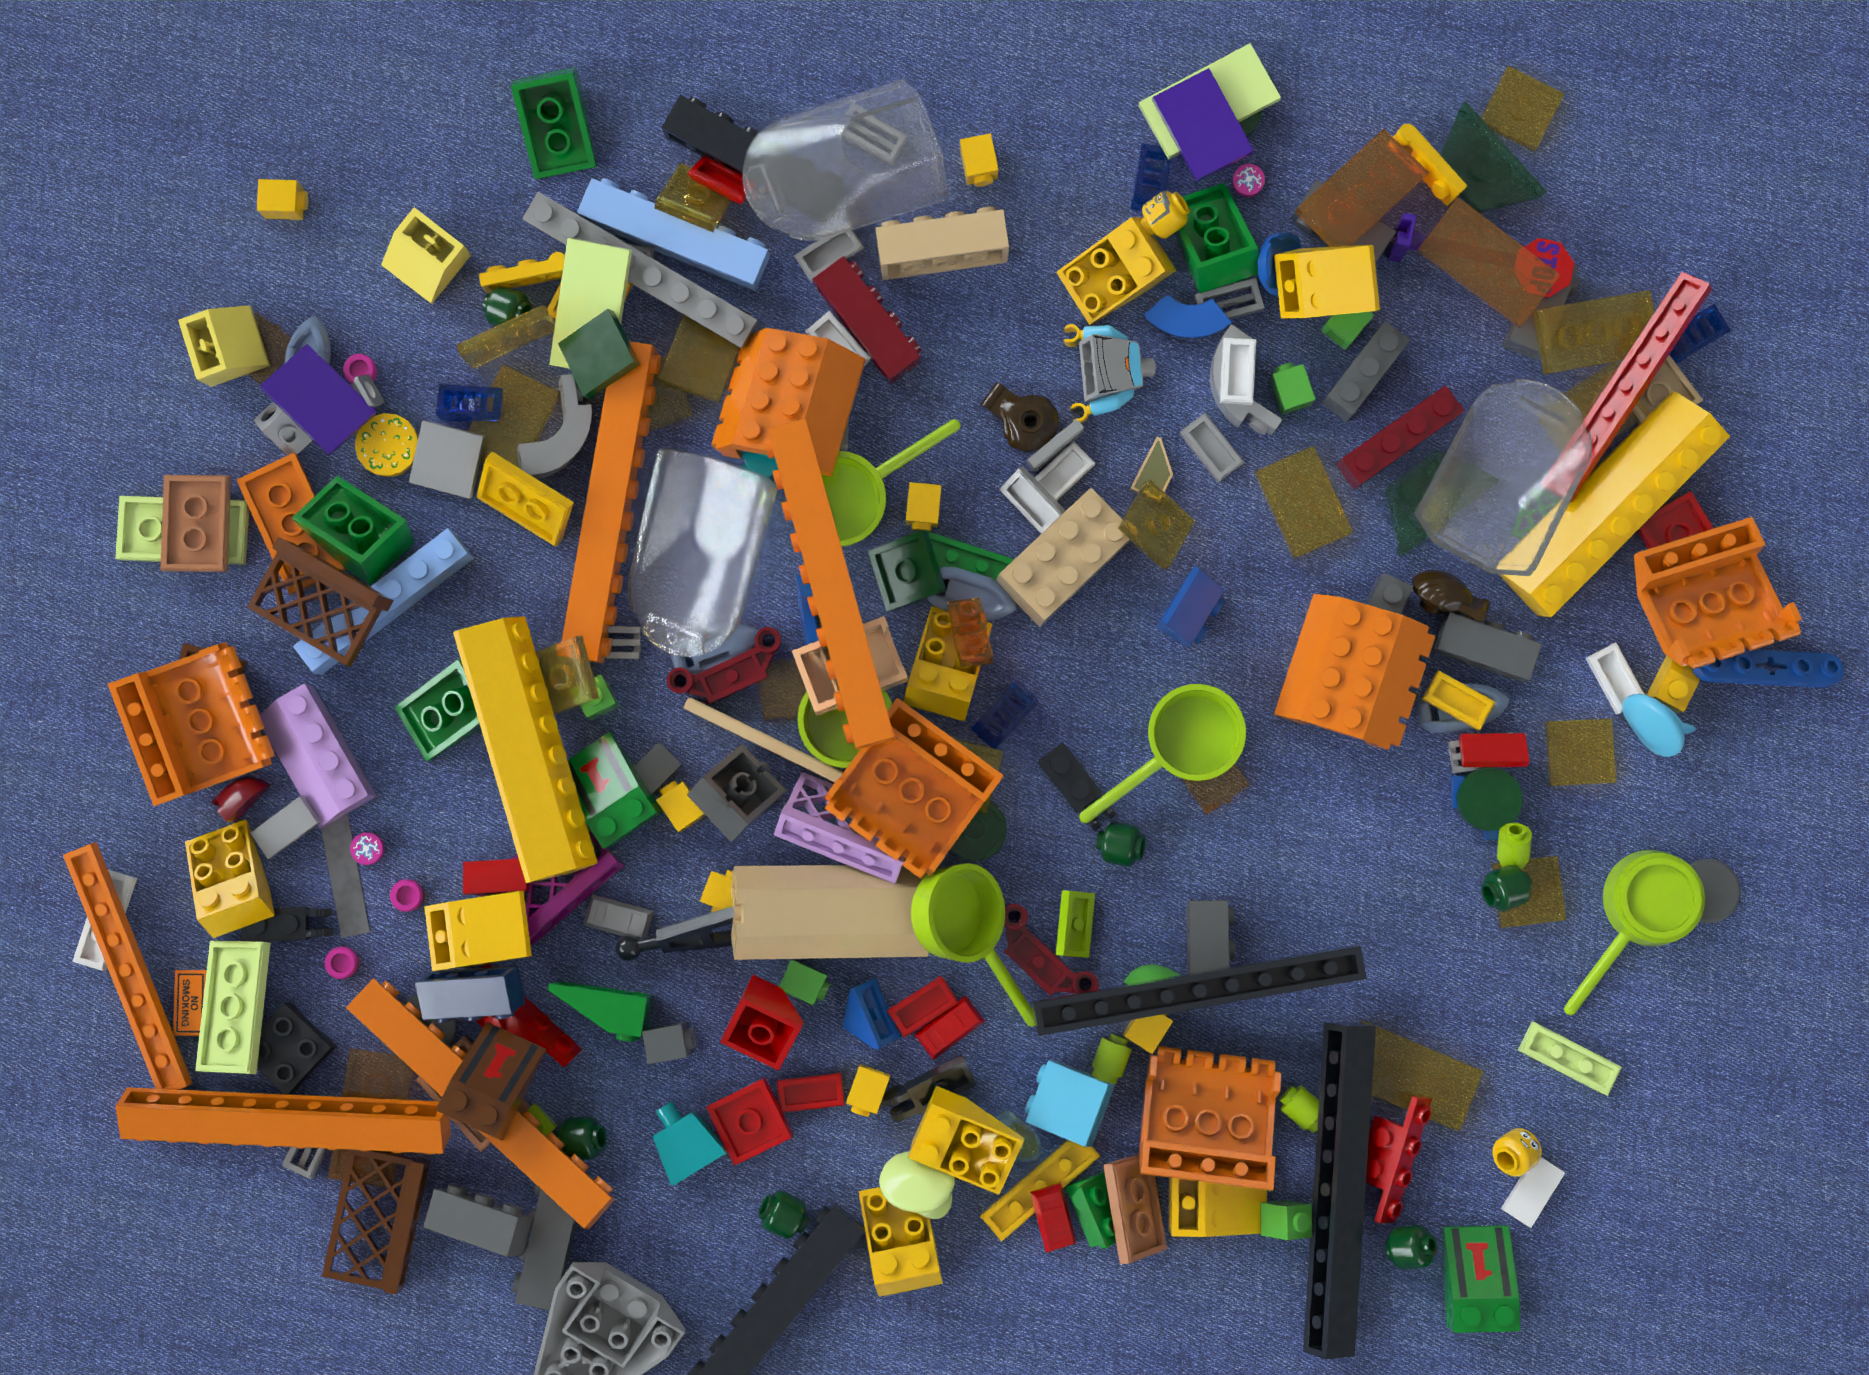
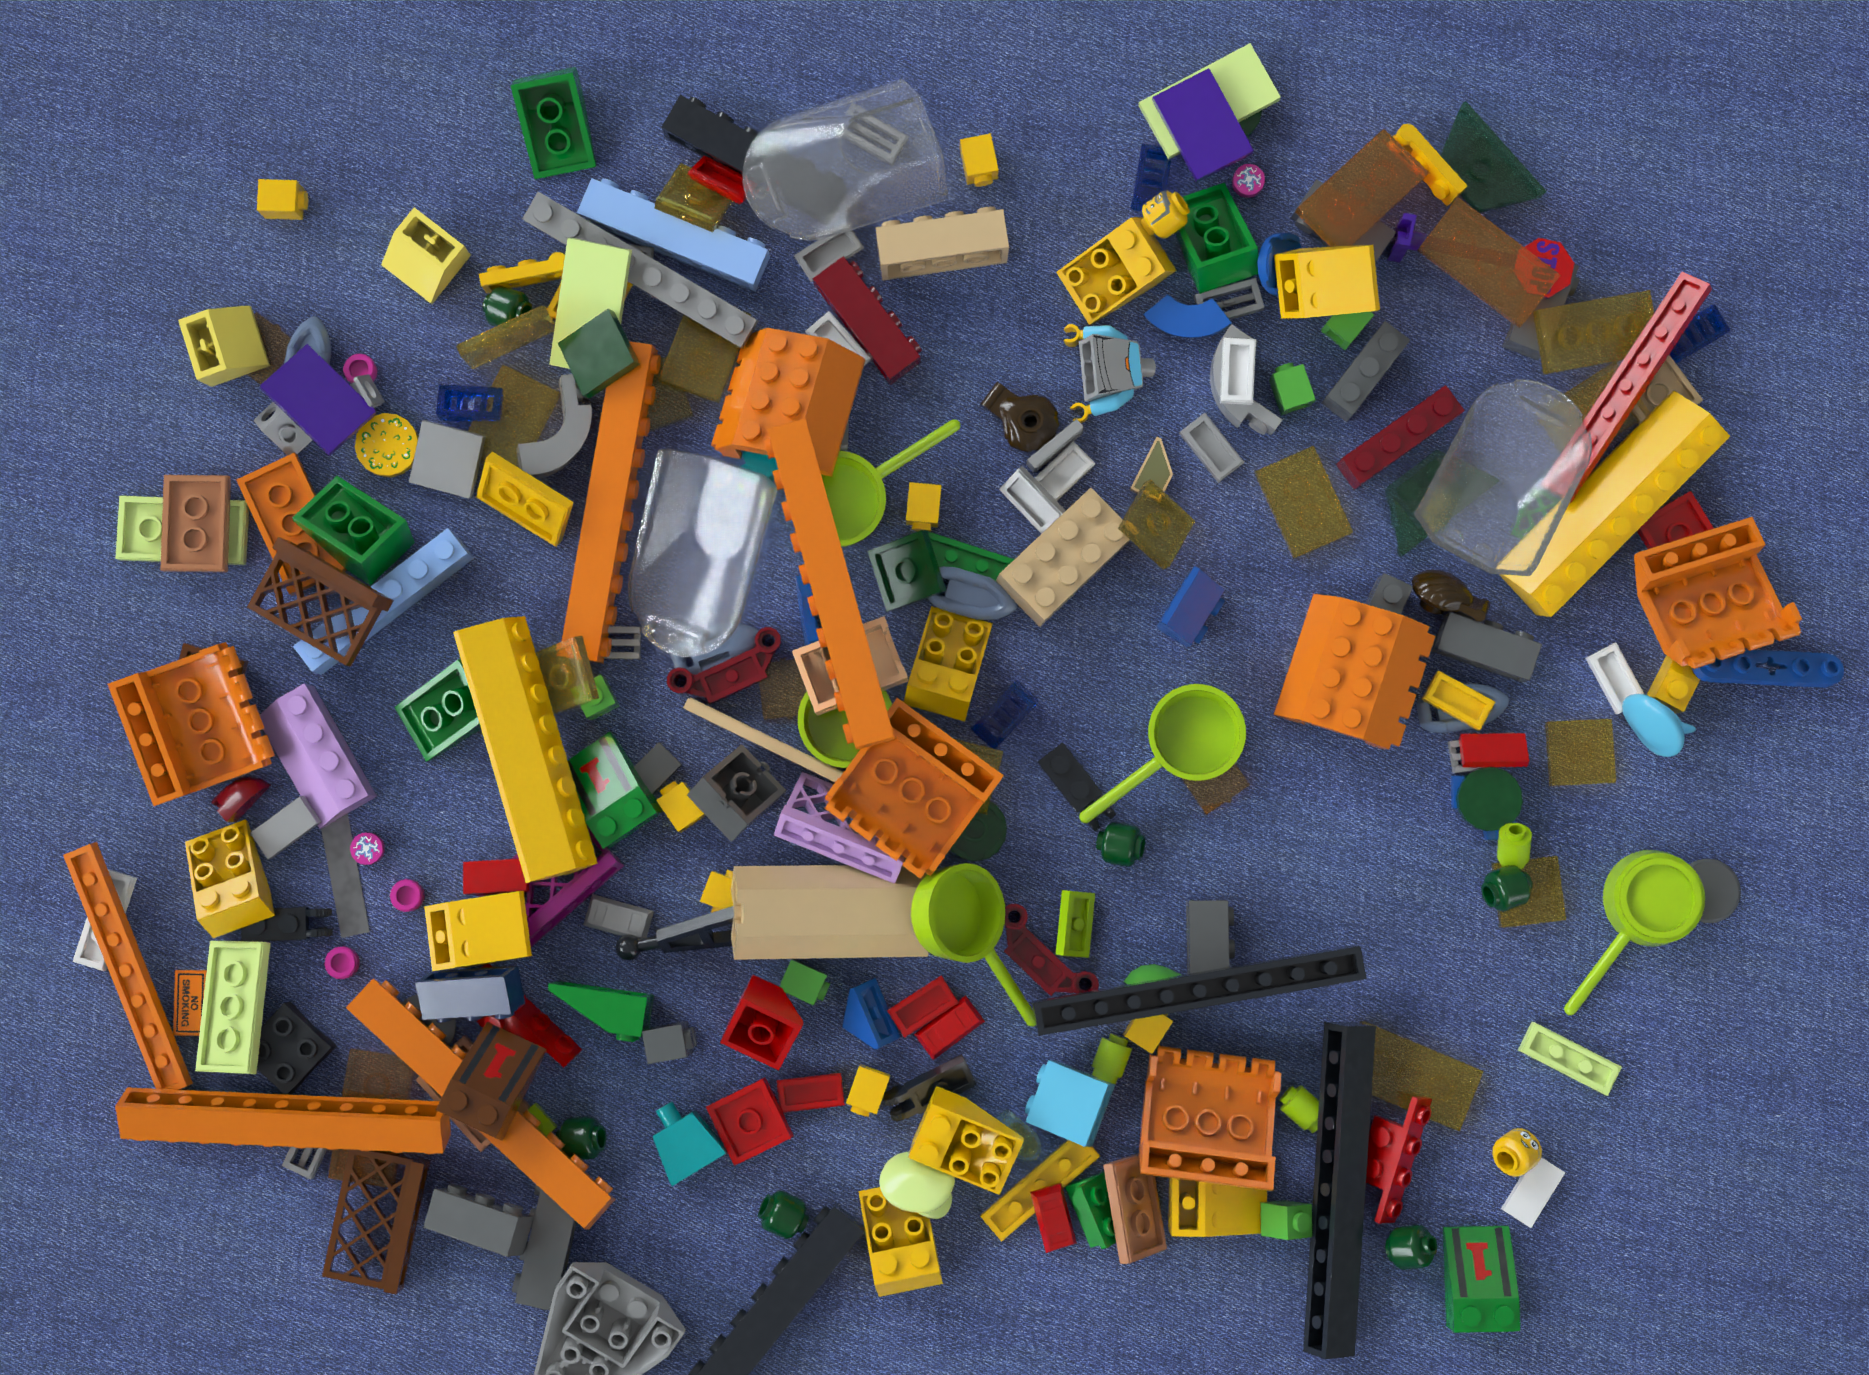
clear orange slope [948,597,994,668] -> none
clear yellow tile [1478,66,1564,151] -> none

